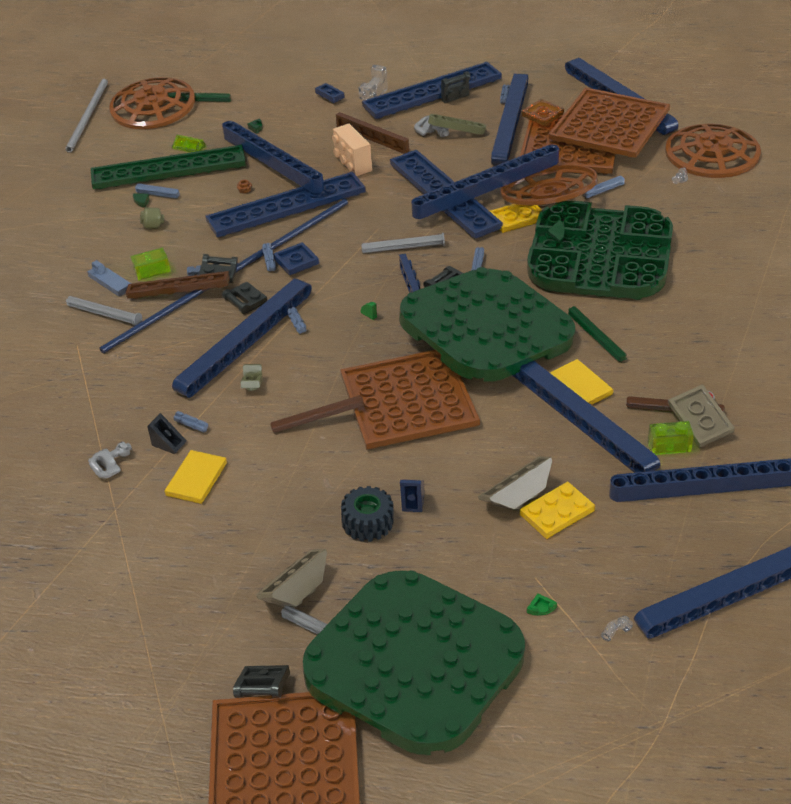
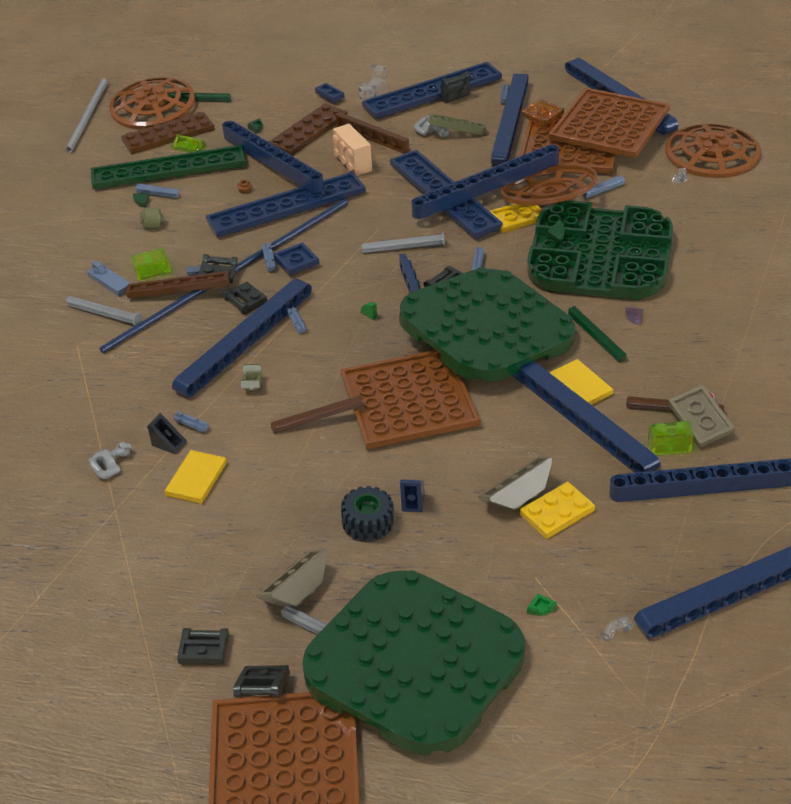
none -> reddish brown plate [121,112,215,155]
none -> pearl dark grey plate [177,628,229,664]
none -> reddish brown plate [269,103,348,156]
none -> tile [625,307,644,325]

